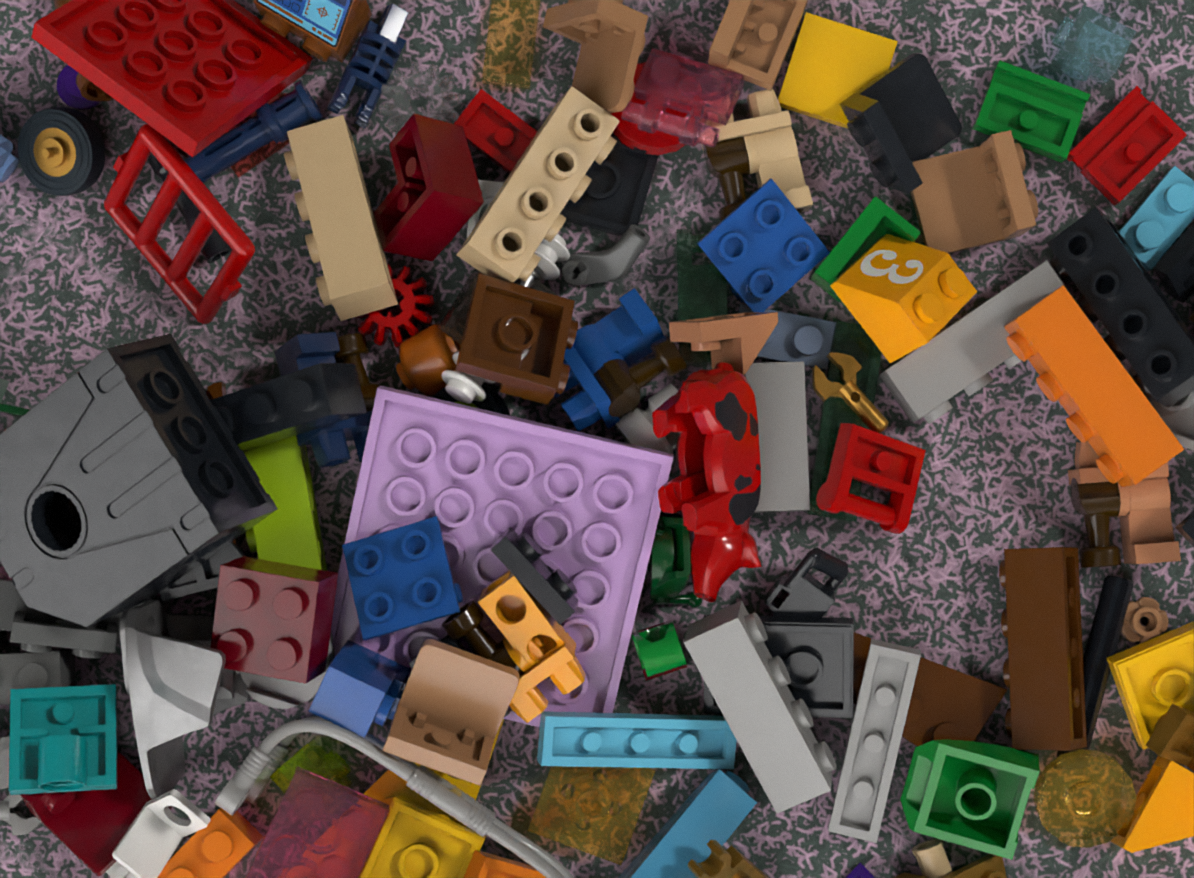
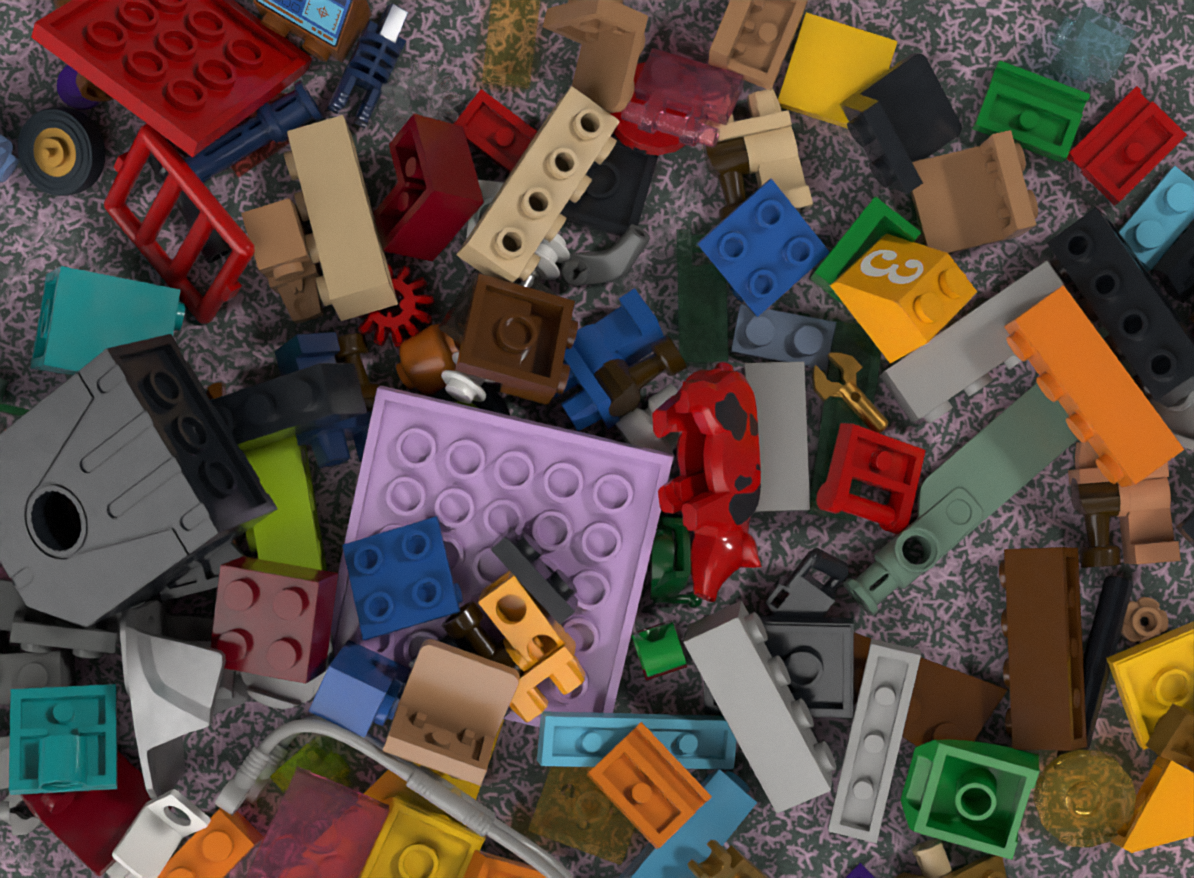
nougat slope [669,312,778,375] -> none
none -> teal slope [30,266,185,375]
none -> medium nougat hinge [241,198,323,324]
none -> orange plate [587,722,712,849]
none -> sand green piece [843,326,1131,616]

